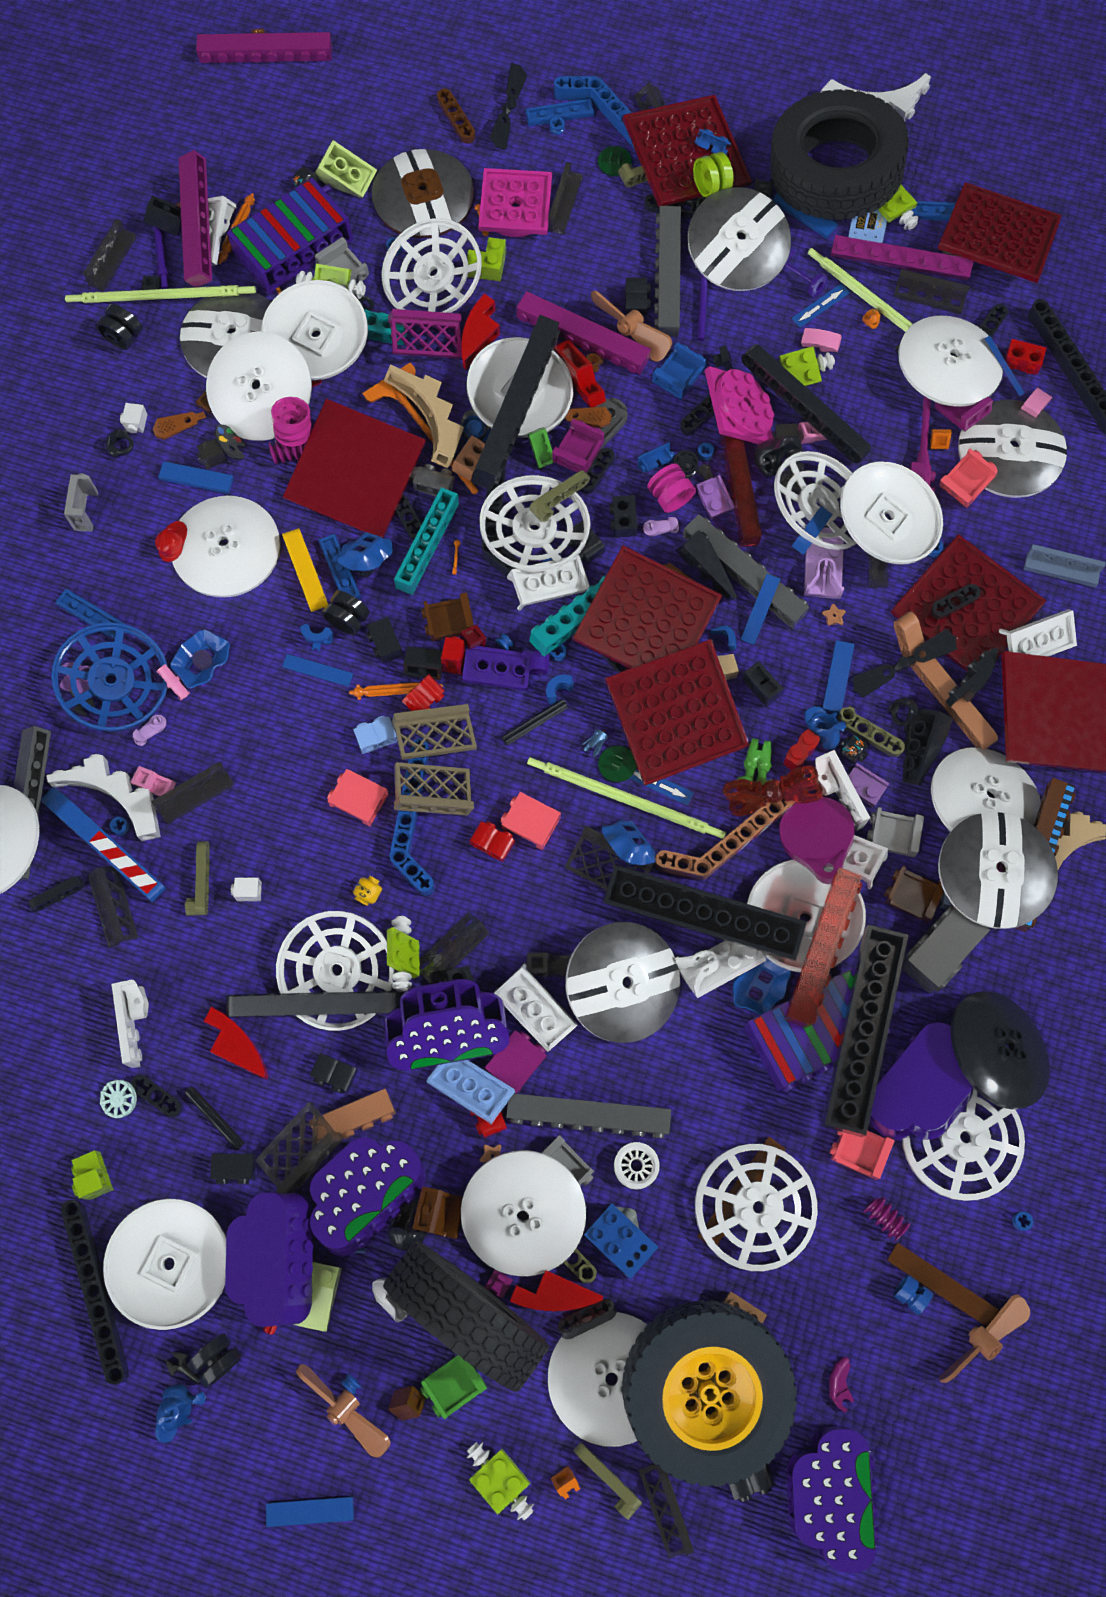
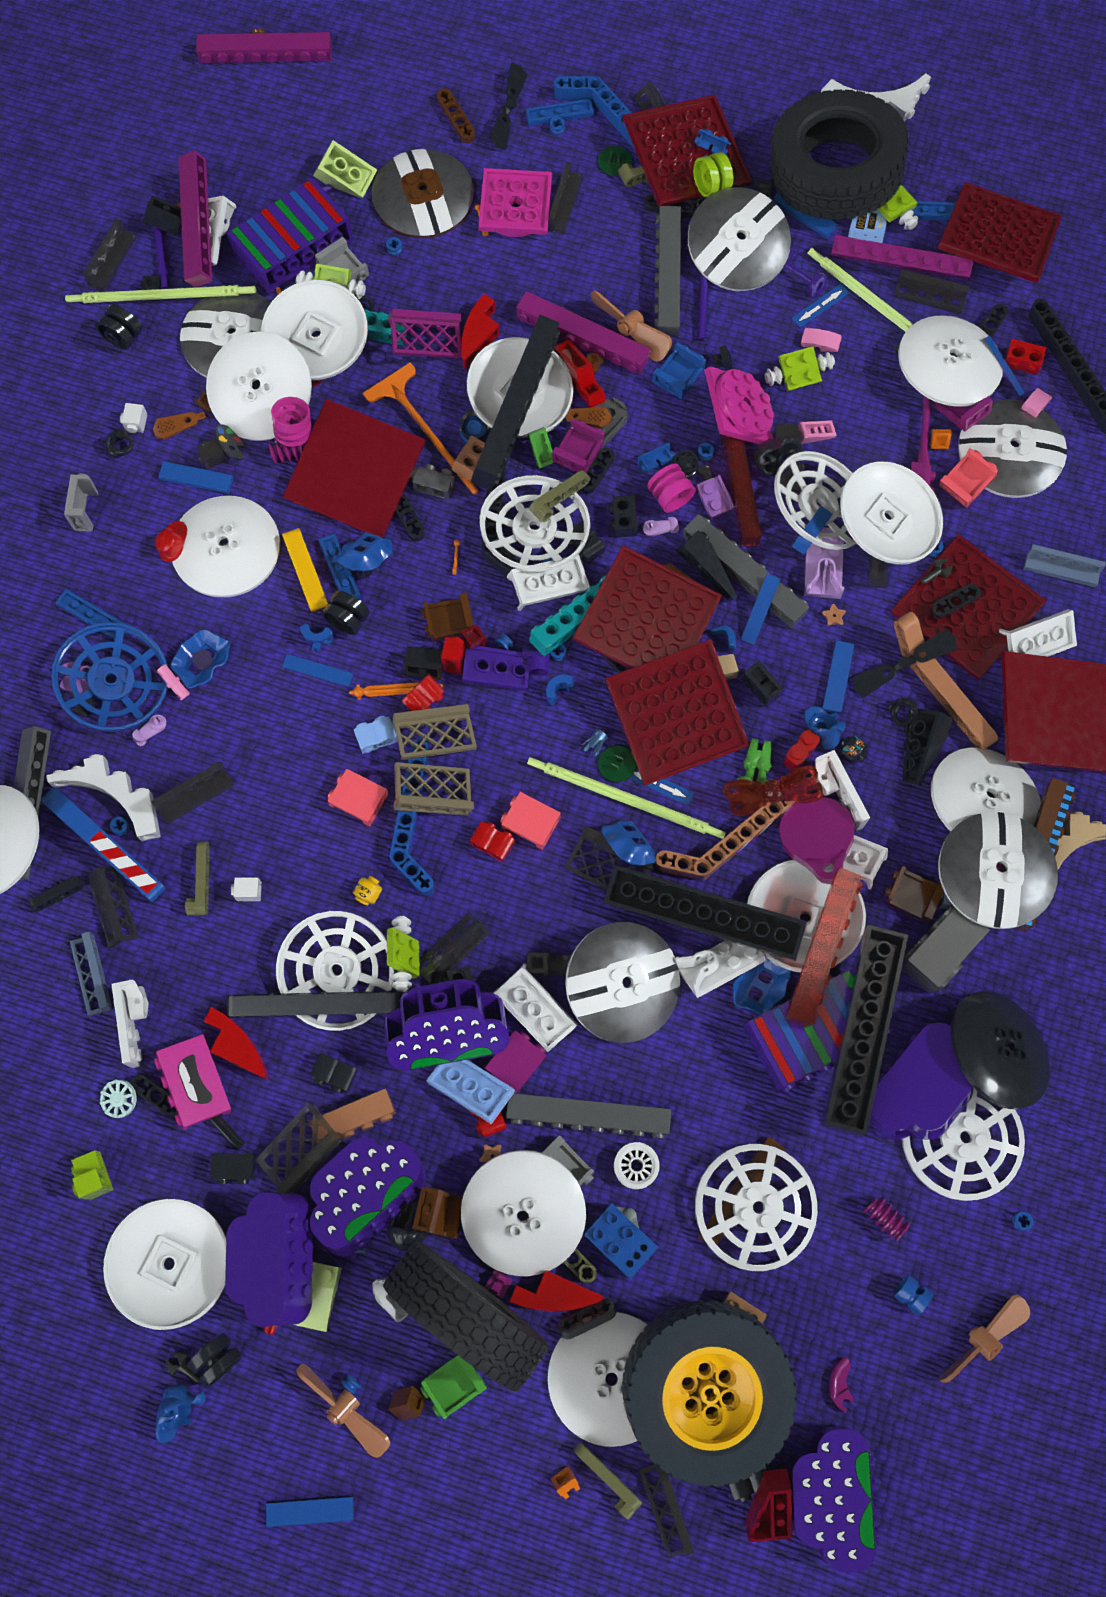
black beam [61,1200,129,1385] -> none
bright pink slope [130,766,176,800] -> none
orange wheel [218,193,255,264] -> none
black head [293,167,319,187] -> none
black brick [366,617,403,664] -> none
white dish [382,219,482,313] -> none
tan arch [384,364,464,468] -> none
teal brick [394,487,459,595] -> none
lime plate [466,1442,534,1520] -> none
lime brick [467,237,506,282] -> none
black axle [501,699,568,745] -> none
black brick [625,278,650,315] -> none
black beam [680,395,715,436] -> none
black beam [741,344,871,463] -> none
coral panel [830,1130,895,1180] -> none
olive beam [837,706,905,757] -> none
medium lavender plate [848,763,889,807] -> none
orange tile [862,309,880,329] -> none
light grey panel [867,807,924,857] -> none
reddish brown tile [886,1243,1000,1328] -> none
black slope [945,647,998,707] -> none
none -> sand blue fence [70,932,113,1017]
none -> dark pink panel [154,1034,231,1130]
none -> dark red wedge [745,1469,792,1542]
none -> pearl dark grey bar [921,559,953,585]

